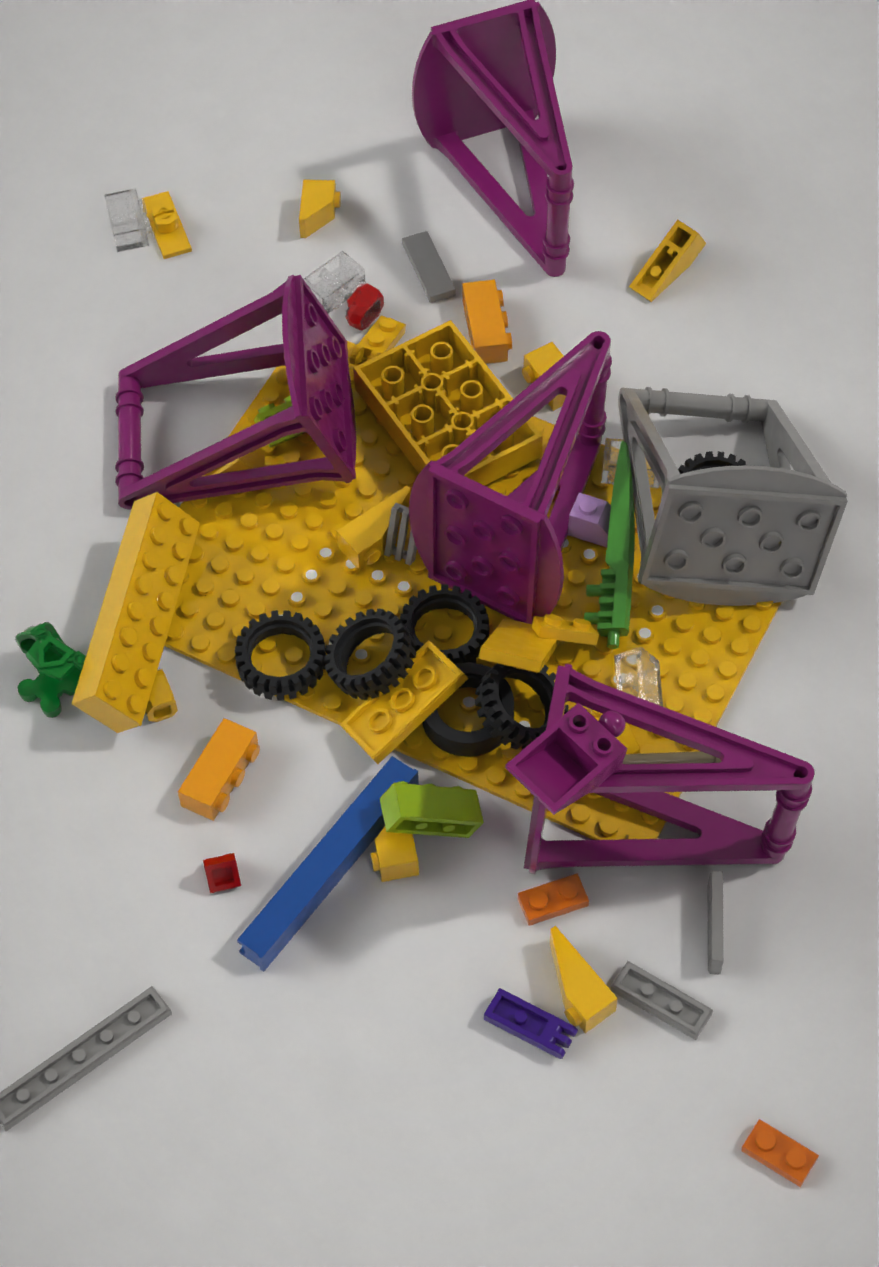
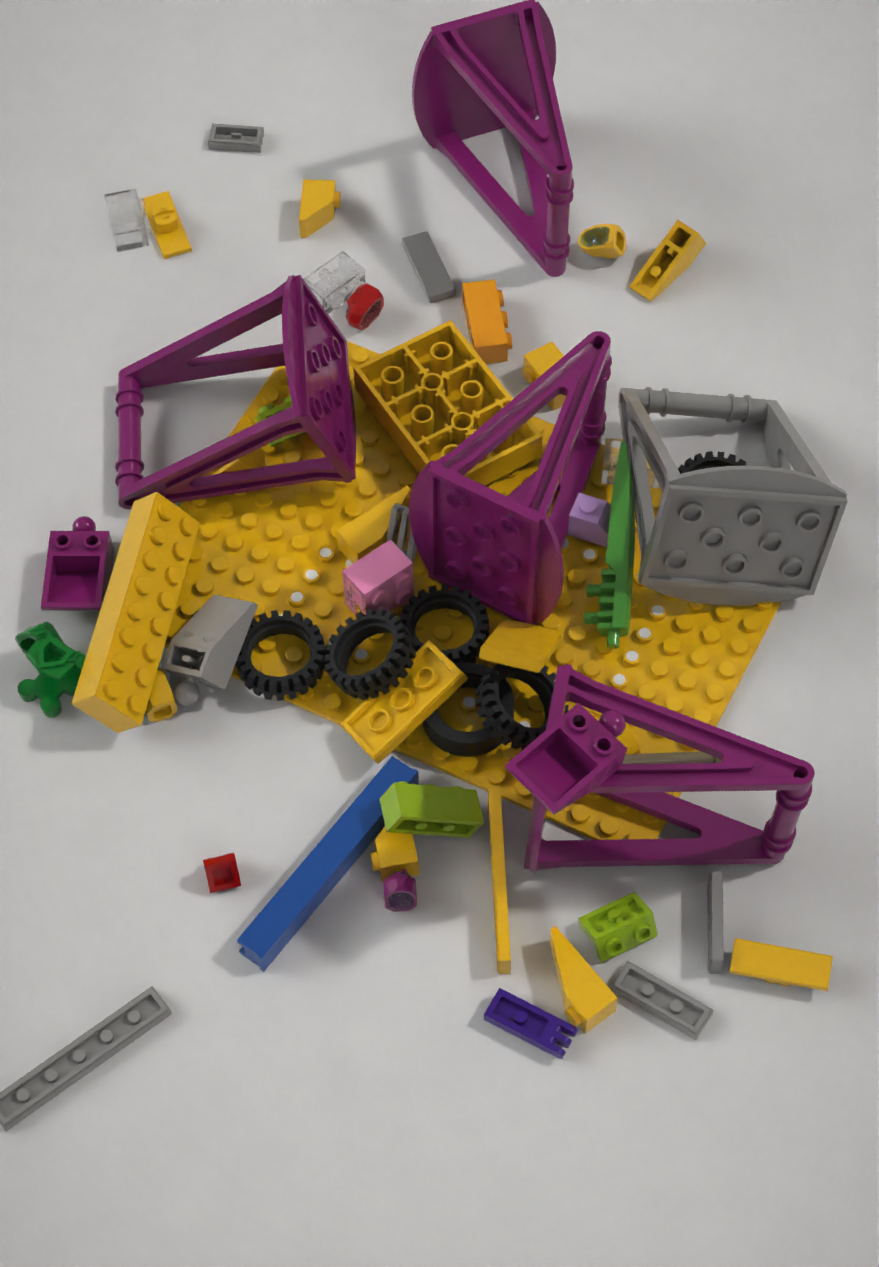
light orange brick [178,718,260,821] -> none
yellow hinge [349,315,406,365] -> none
orange plate [517,873,589,926] -> none
yellow plate [532,614,599,646] -> none
clear brick [614,647,663,707] -> none
orange plate [741,1119,819,1188] -> none
none -> magenta slope [41,516,114,611]
none -> light grey slope [161,595,258,705]
none -> light grey tile [208,123,264,153]
none -> bright pink brick [342,539,414,616]
none -> magenta rock [383,869,417,912]
none -> yellow tile [488,786,511,974]
none -> yellow rock [578,224,627,259]
none -> lime bracket [578,891,658,962]
none -> yellow piece [729,938,833,991]

